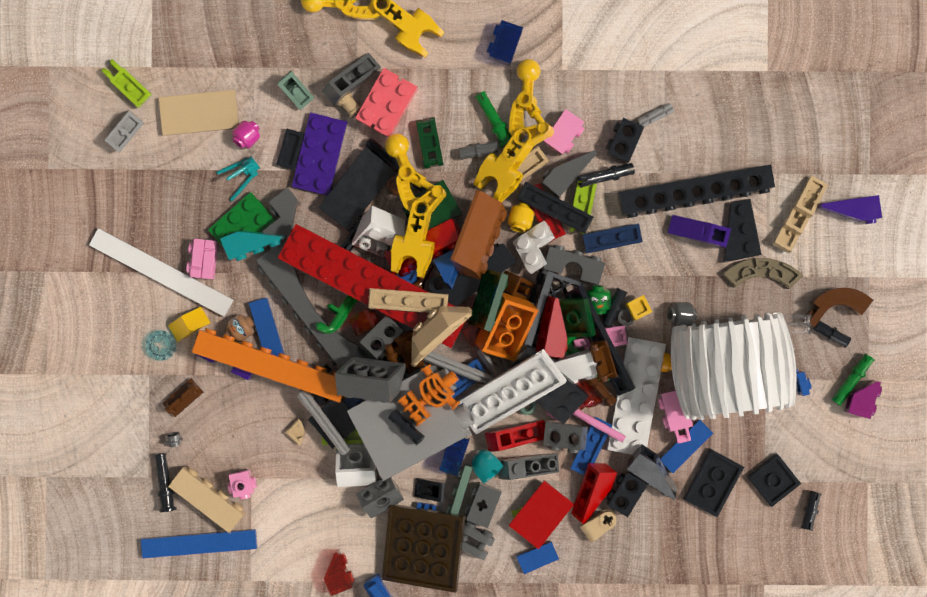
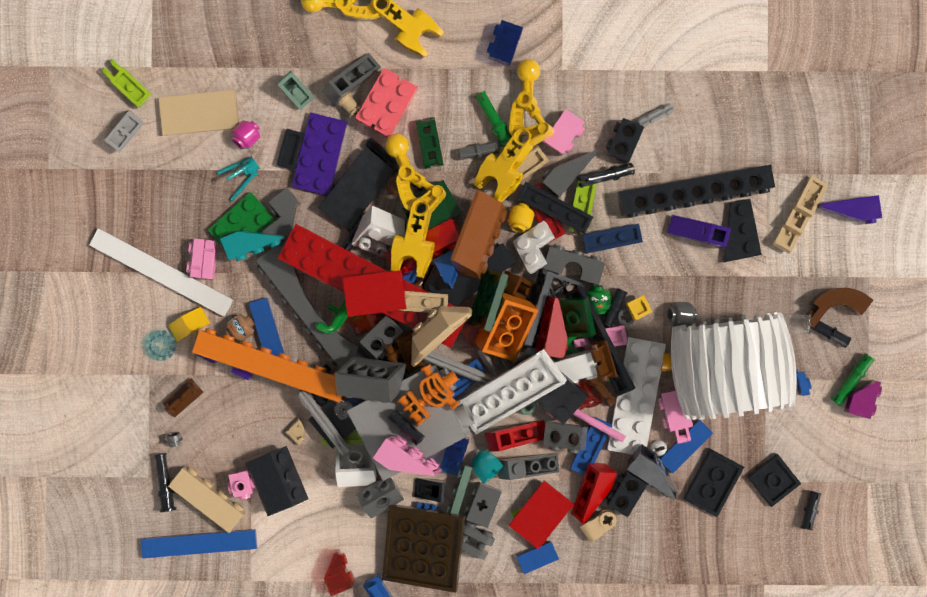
dark tan tile [721,258,803,289] -> none
none -> black slope [245,446,309,516]
none -> clear plate [334,400,353,419]
none -> red tile [343,270,407,317]
none -> bright pink slope [373,435,442,476]
none -> white hinge [651,440,667,456]

